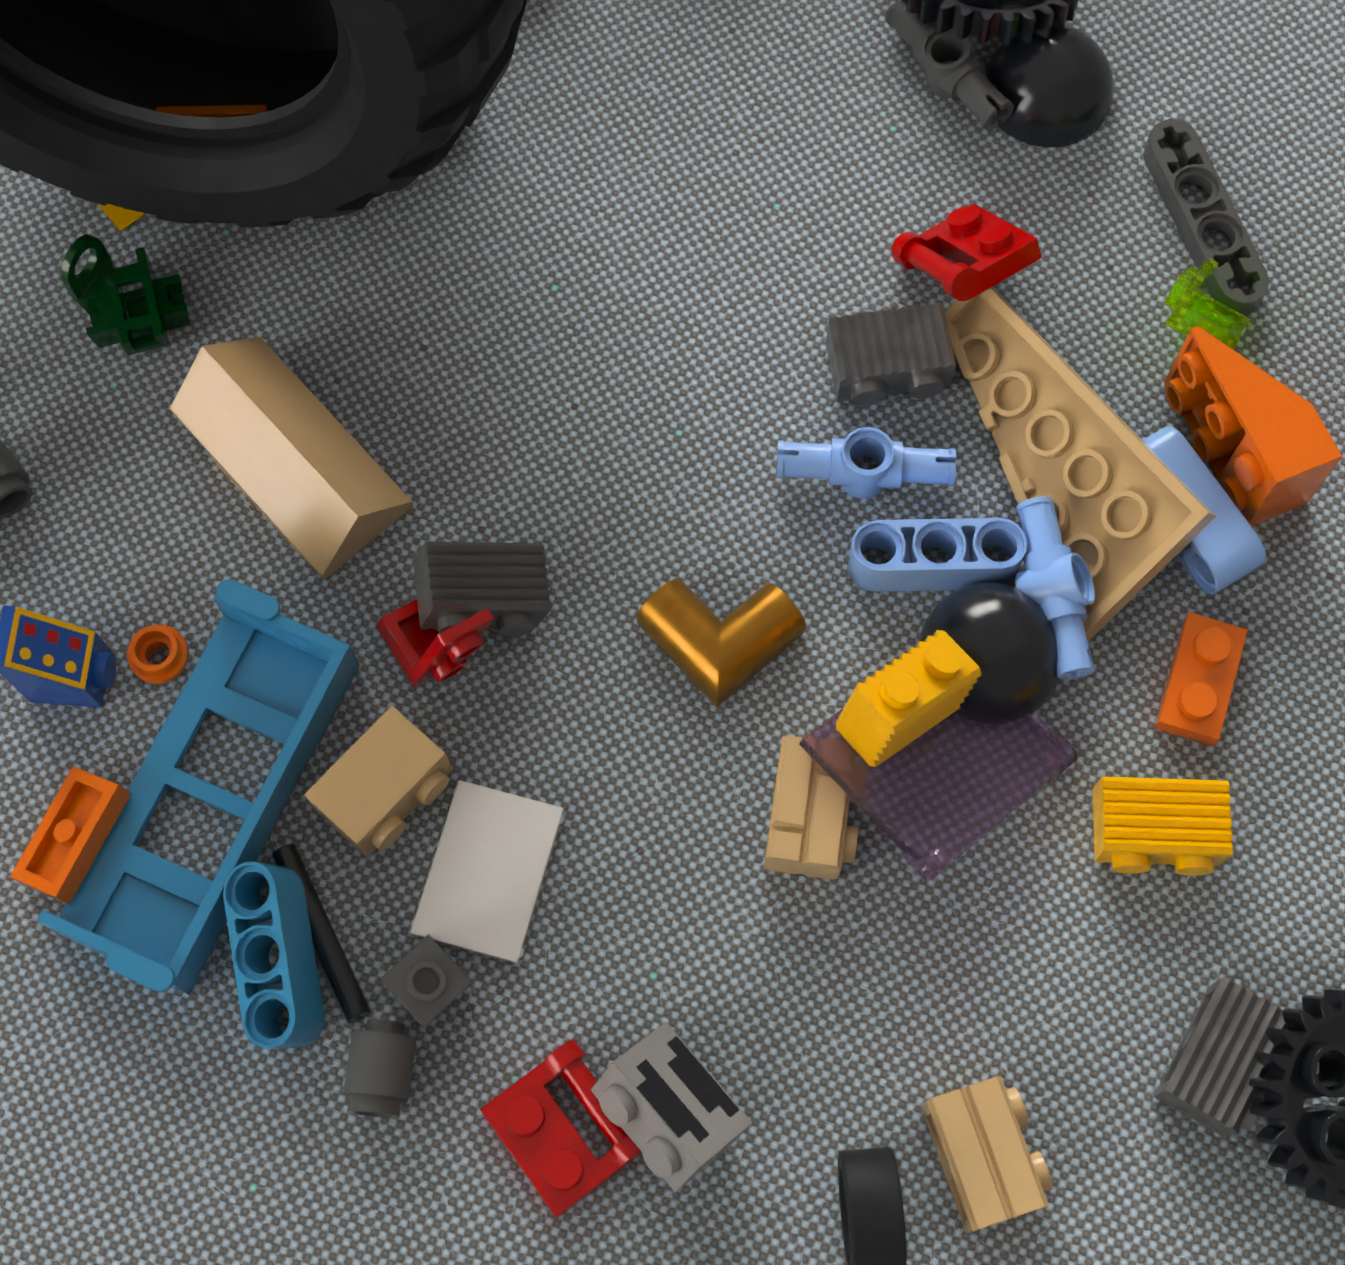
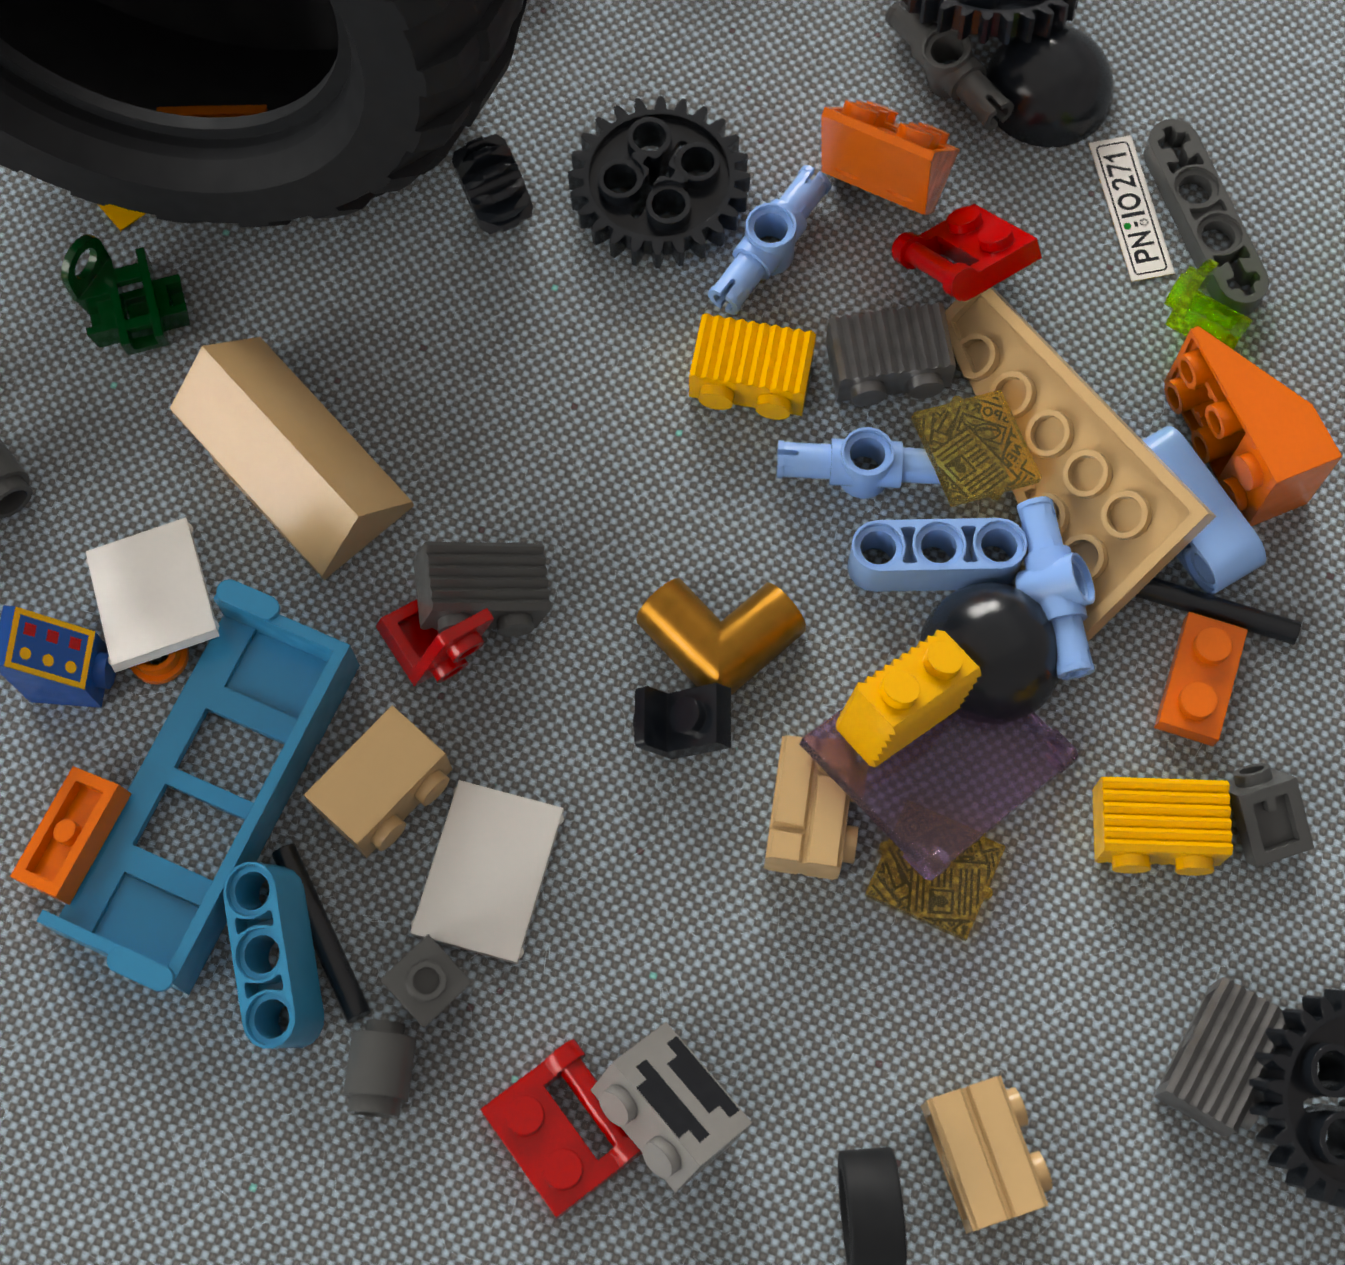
none -> white piece [85,517,220,673]
none -> black gear [452,134,533,234]
none -> black gear [568,96,750,268]
none -> black bracket [633,683,731,760]
none -> yellow brick [689,313,816,420]
none -> light blue pin [708,165,831,315]
none -> orange slope [821,100,960,215]
none -> clear yellow piece [864,802,1006,941]
none -> clear yellow piece [911,389,1042,507]
none -> white sticker [1089,135,1175,282]
none -> black bar [1135,577,1301,645]
none -> dark grey bracket [1228,763,1314,868]

